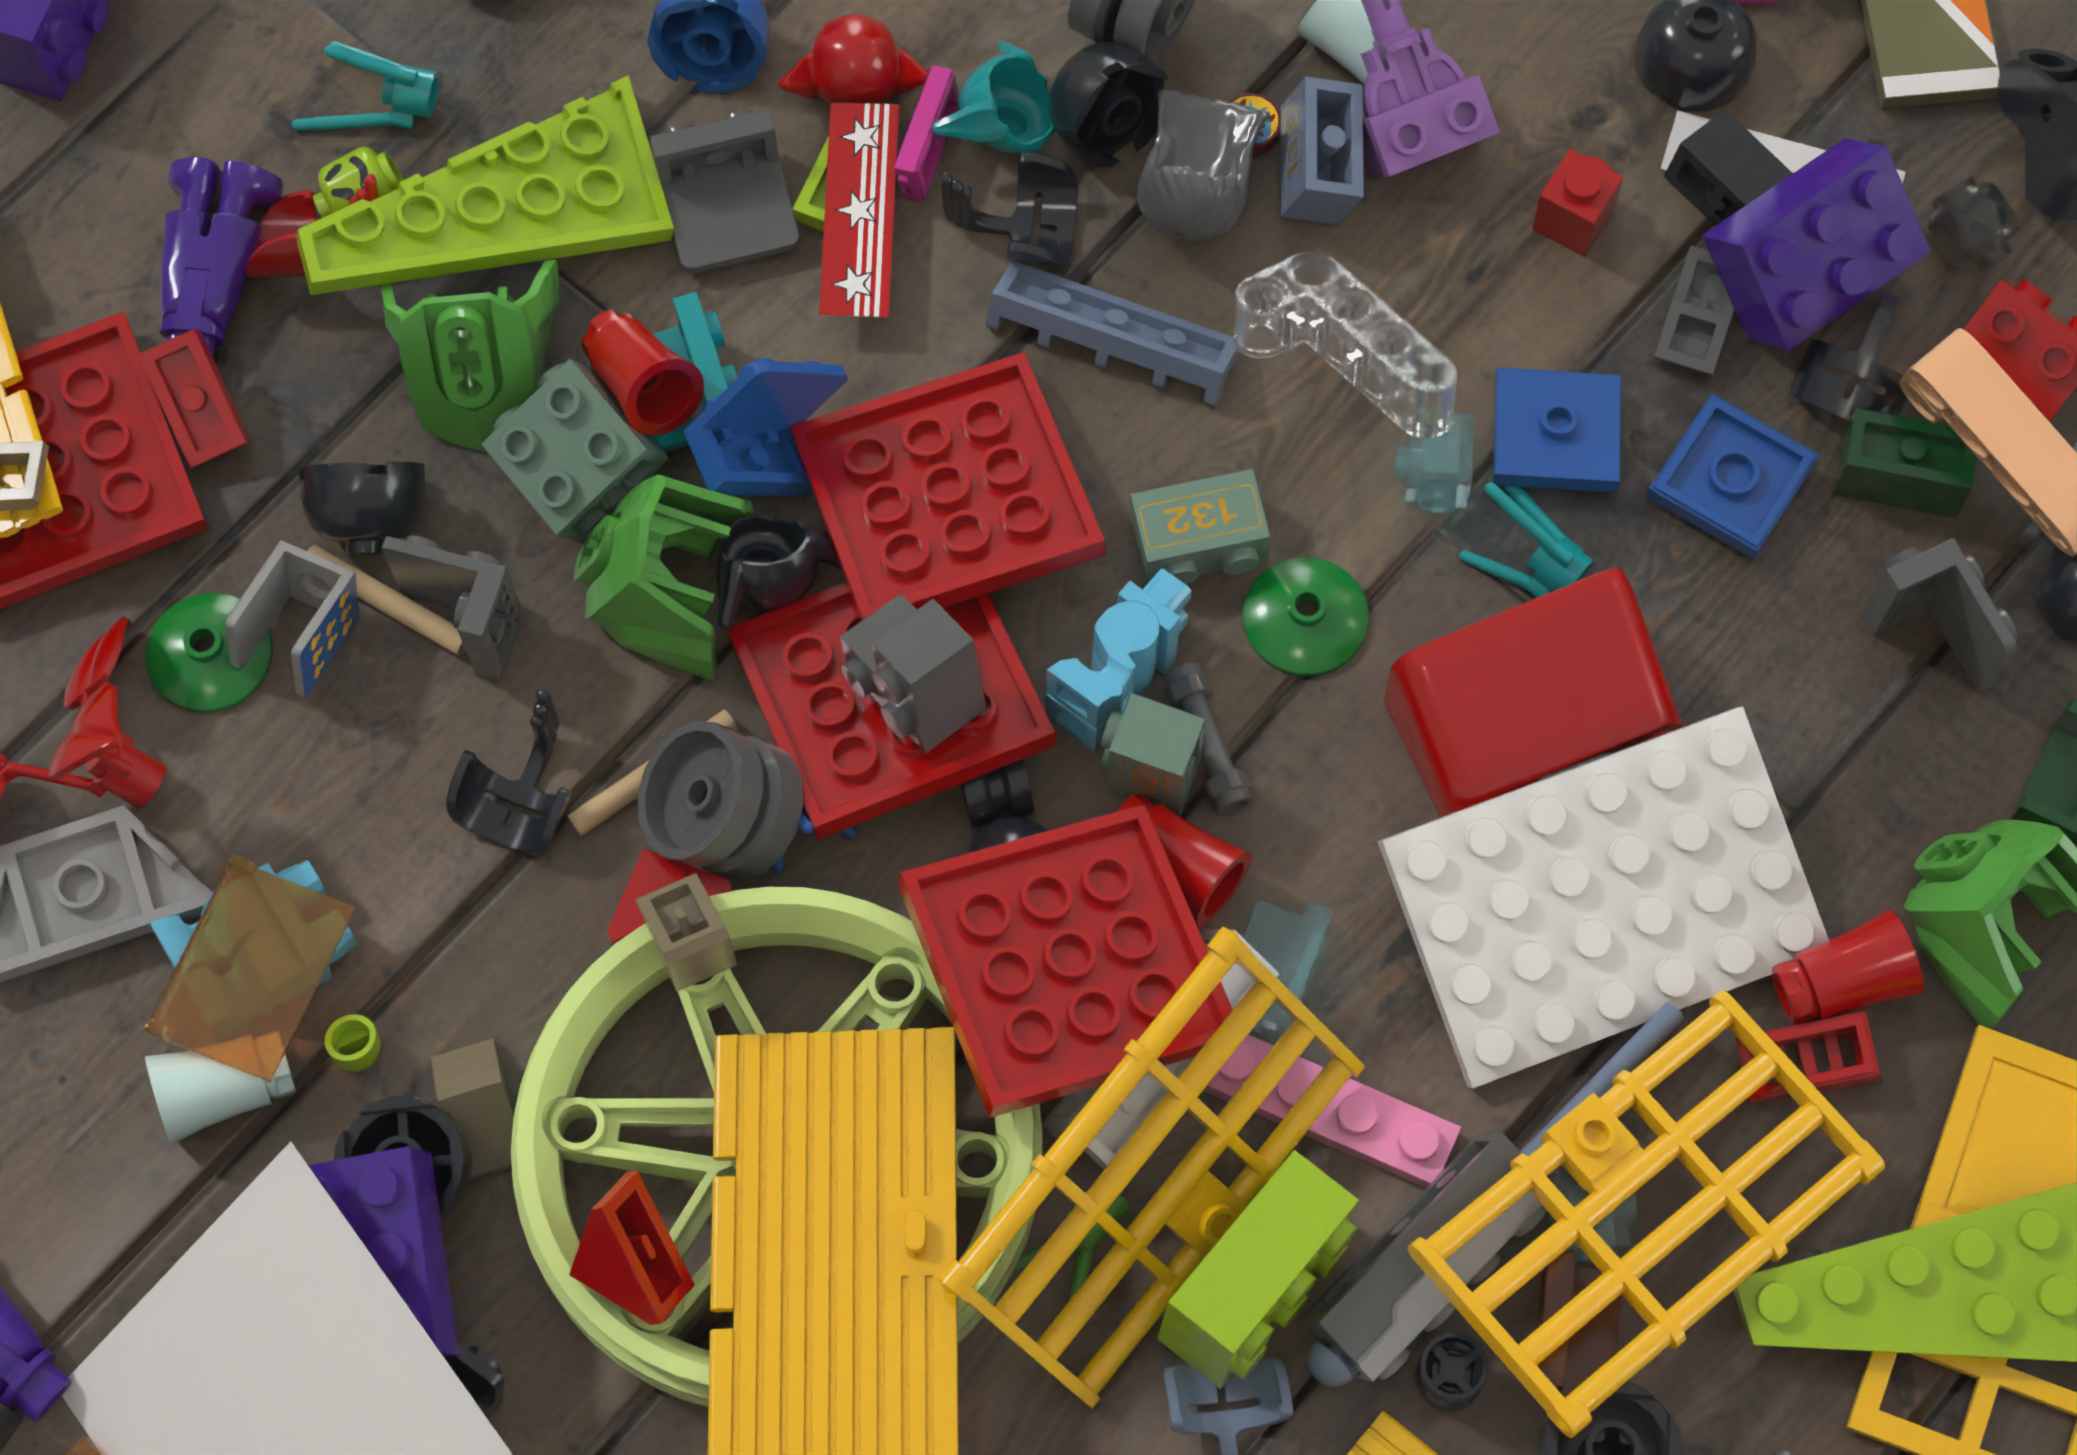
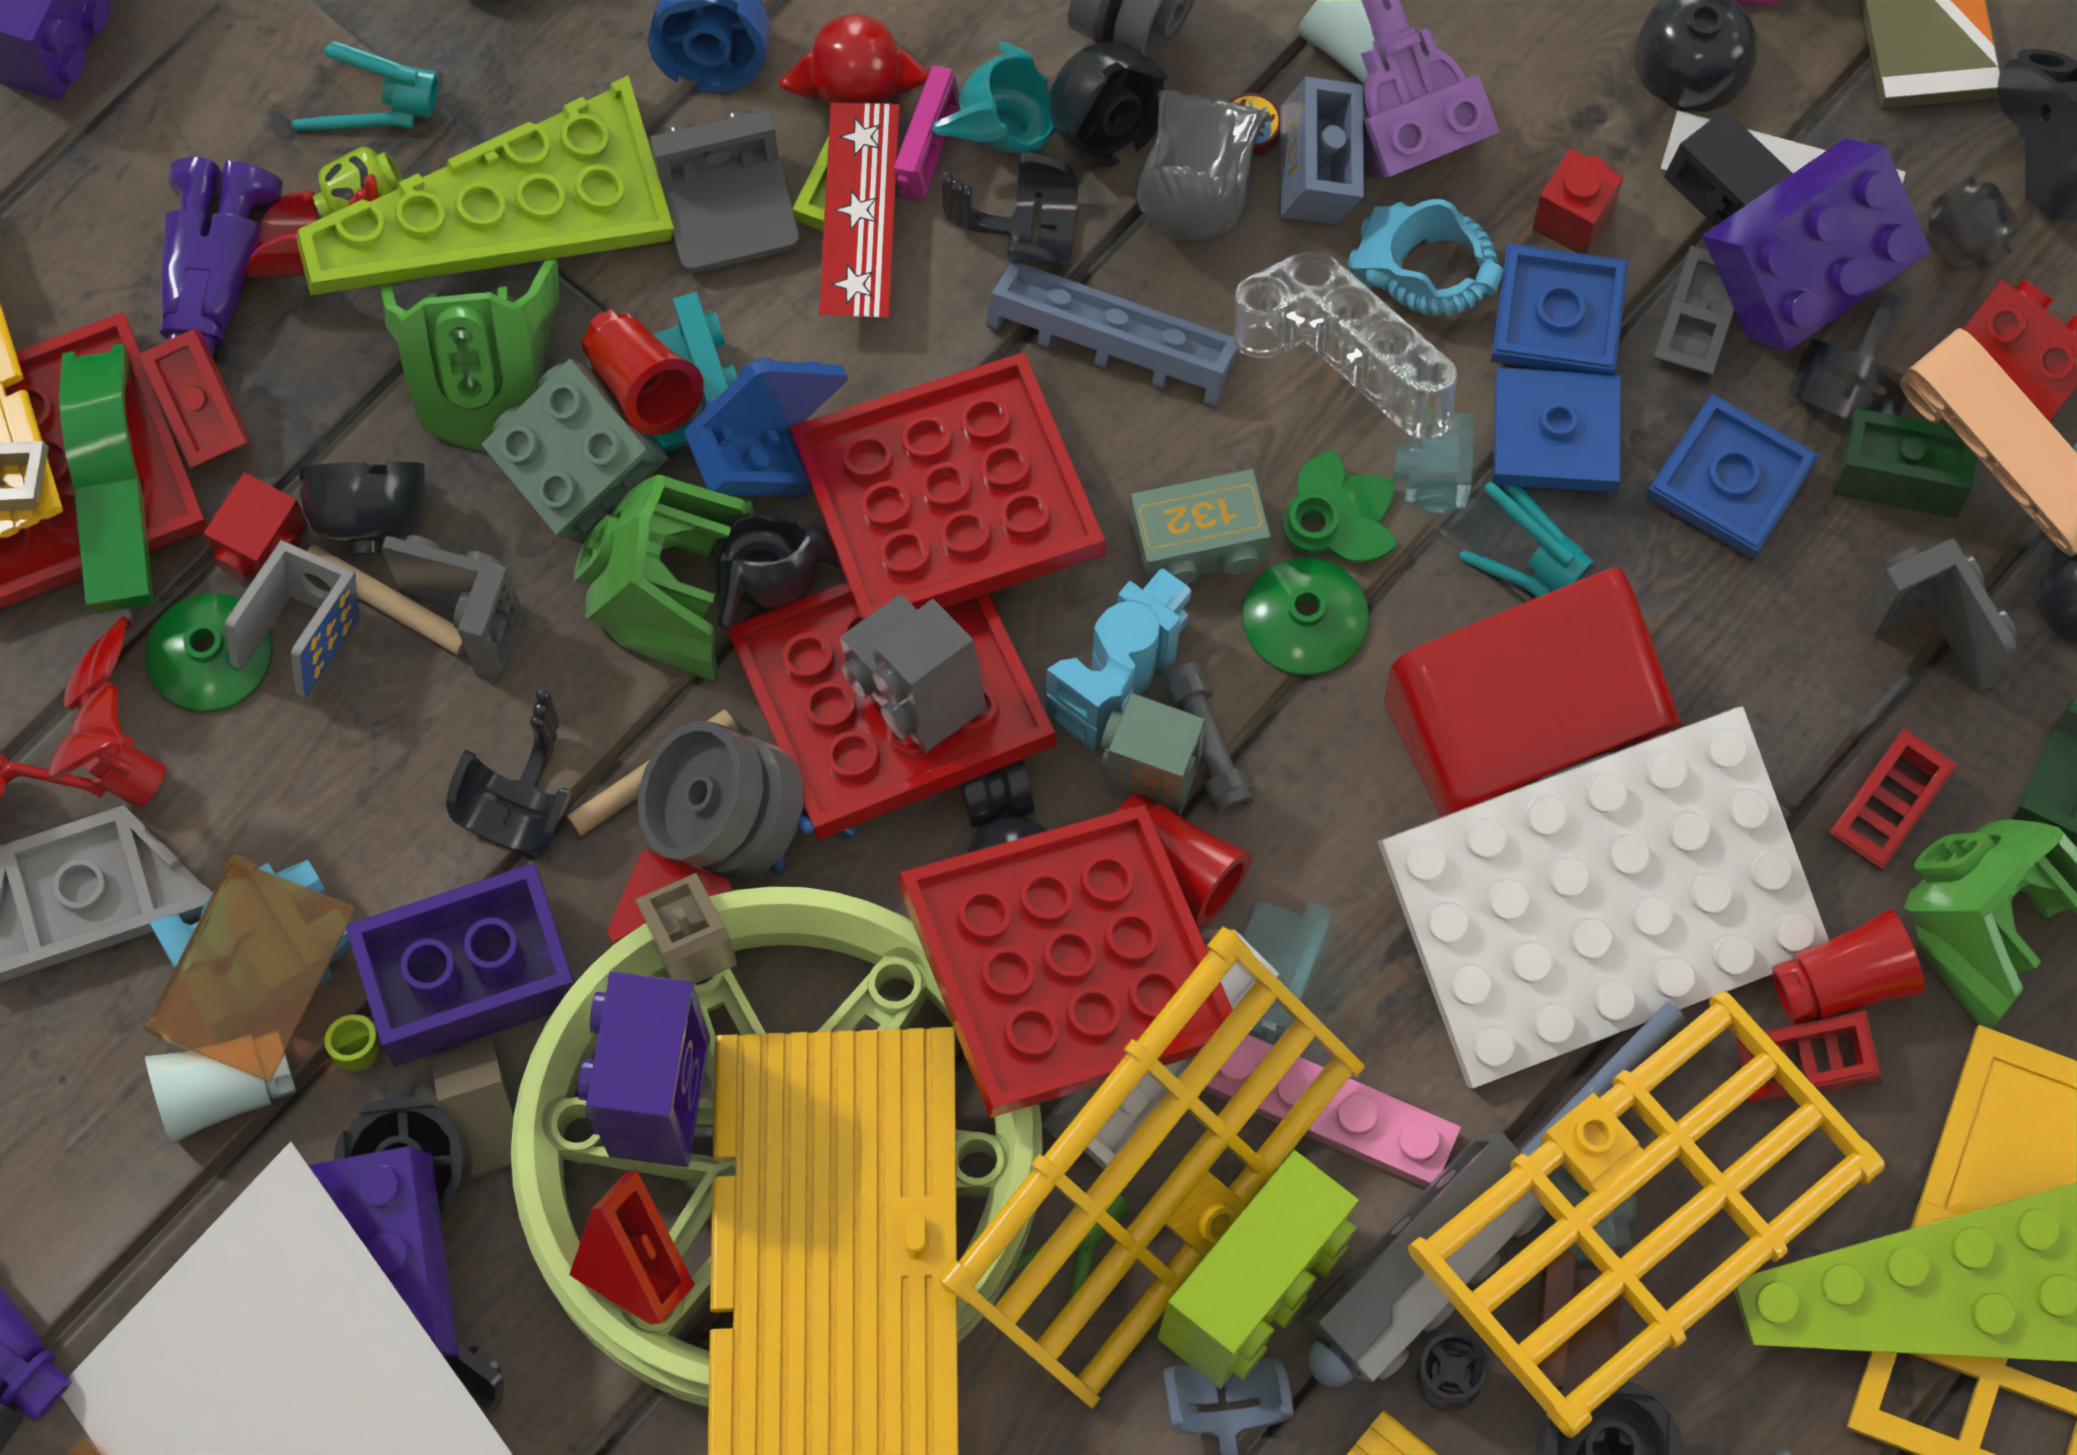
none -> green piece [59,344,154,614]
none -> red brick [203,472,308,580]
none -> dark purple brick [345,863,575,1066]
none -> dark purple brick [578,971,710,1167]
none -> green plate [1282,450,1397,563]
none -> medium azure piece [1348,199,1504,316]
none -> blue plate [1490,243,1629,375]
none -> red slope [1828,728,1957,870]

